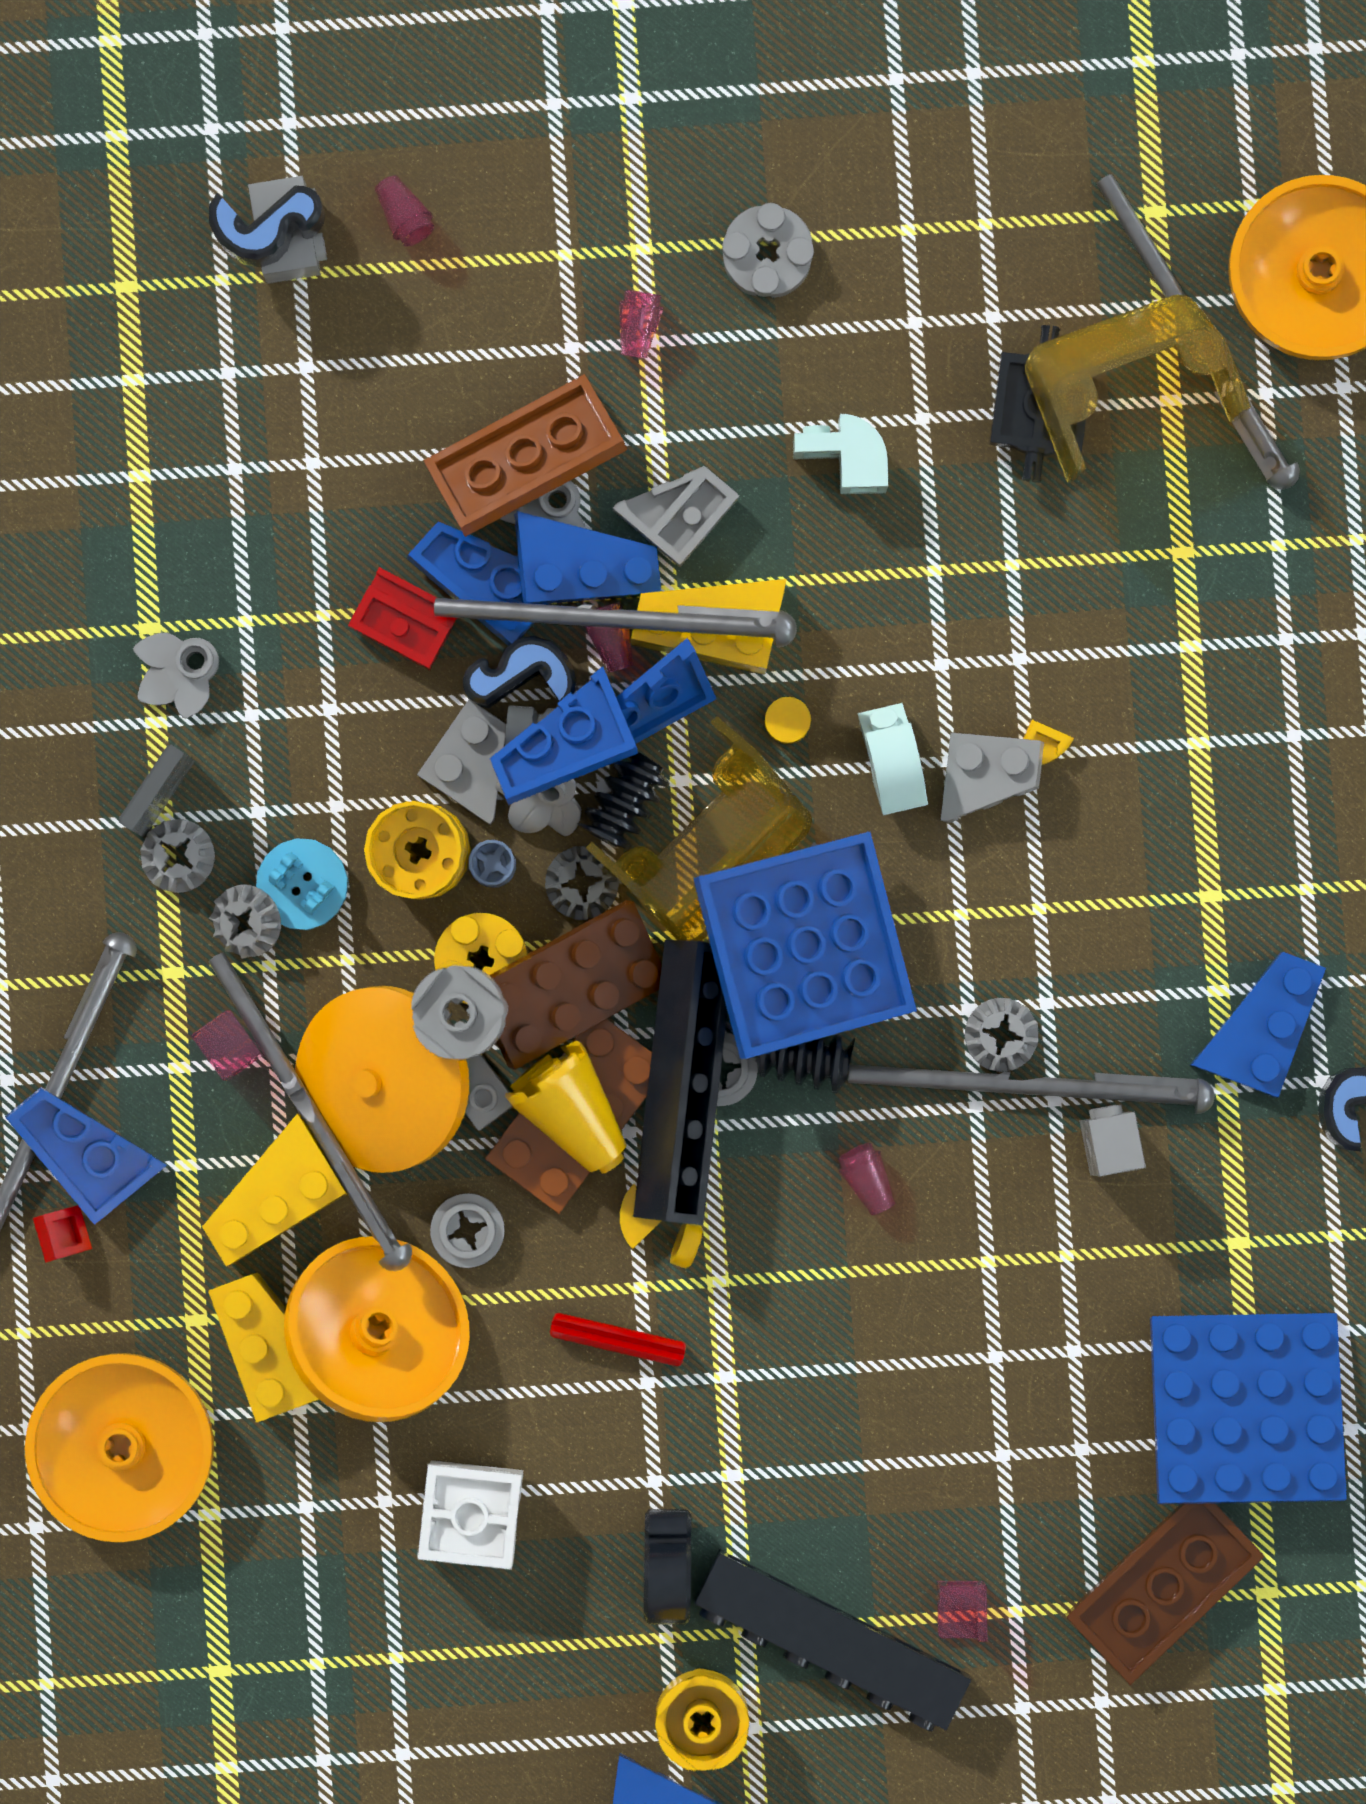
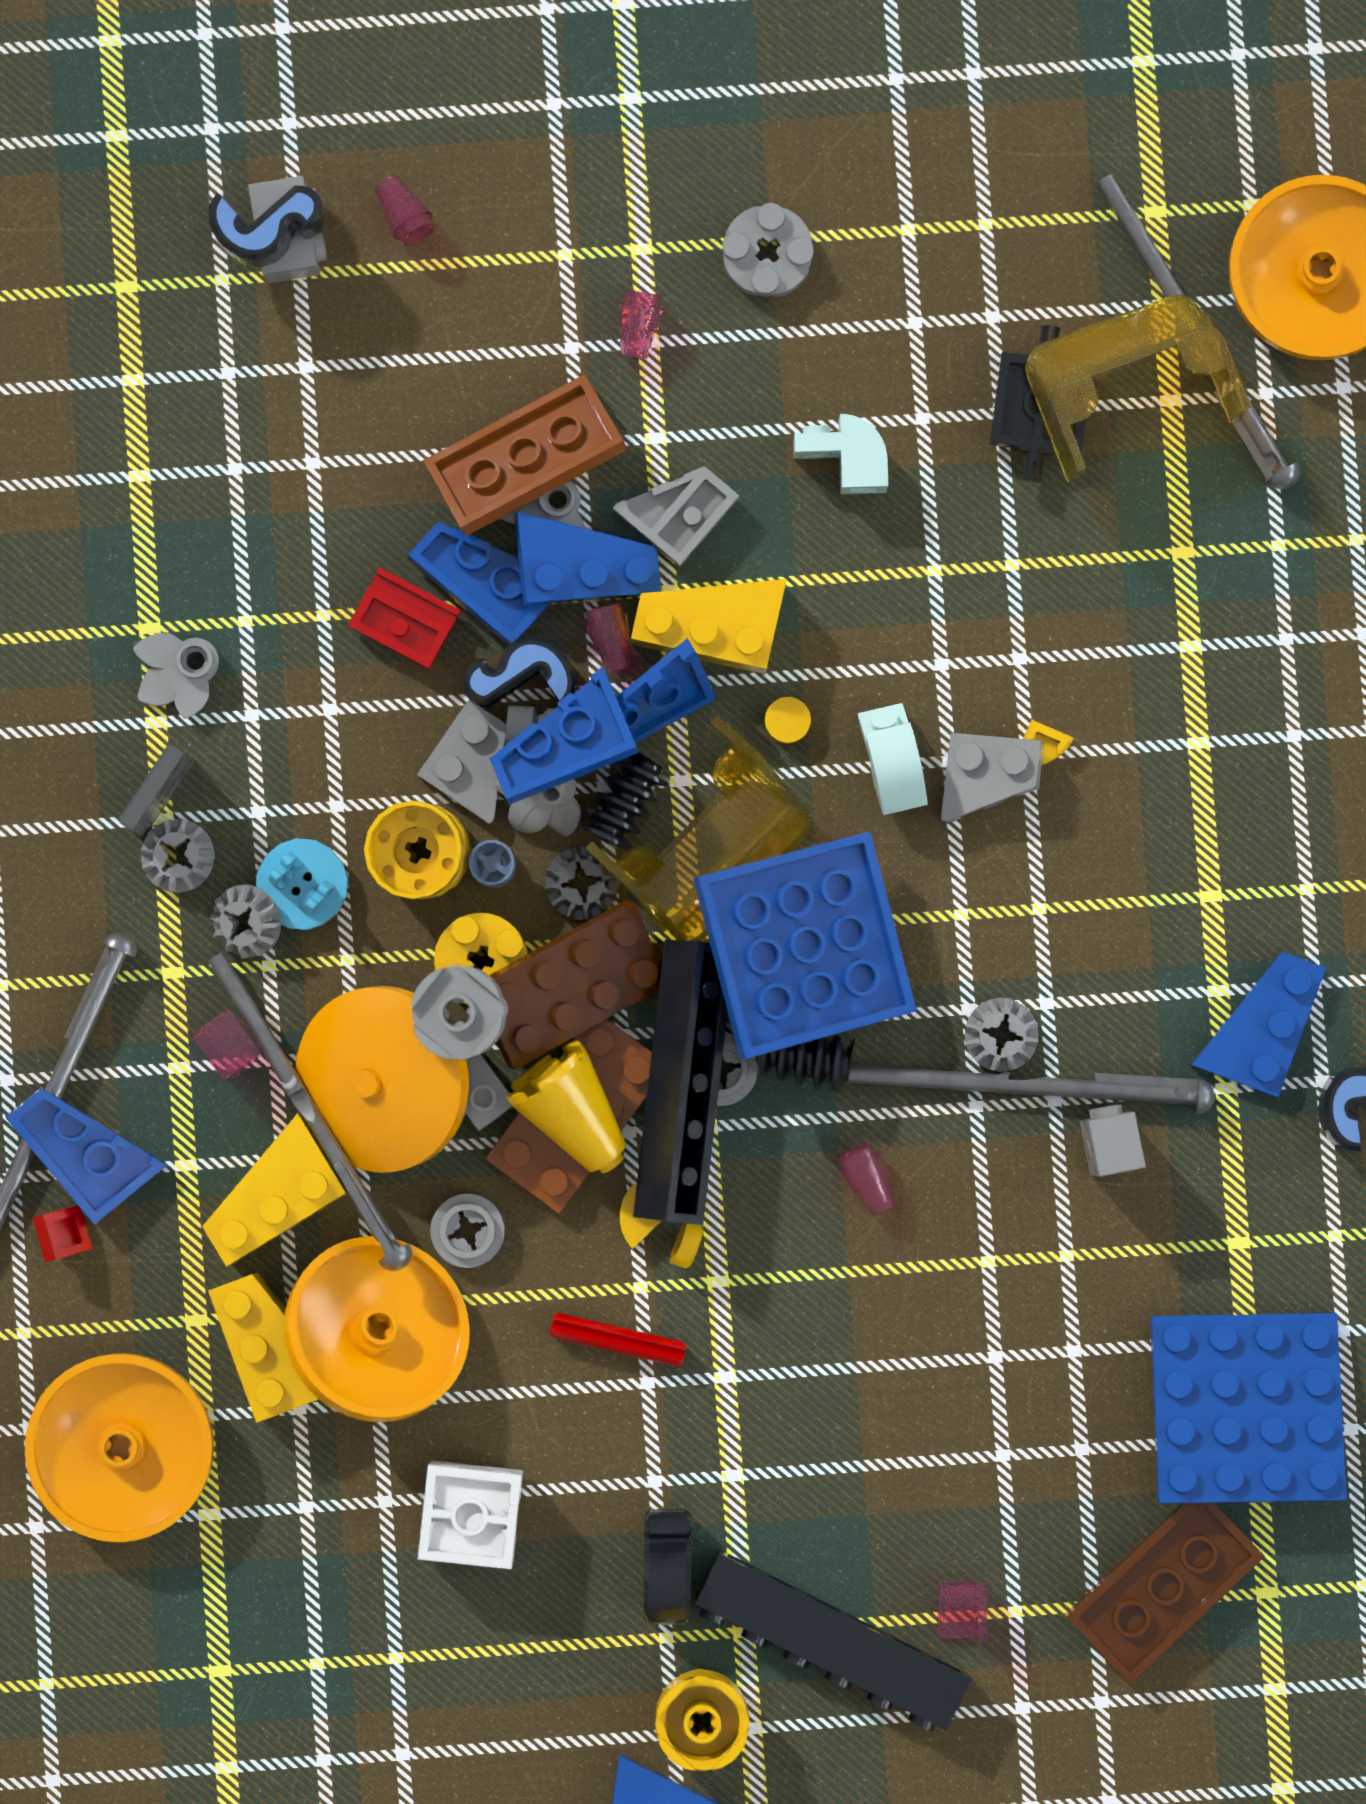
flat silver bar [434,598,797,647] -> none

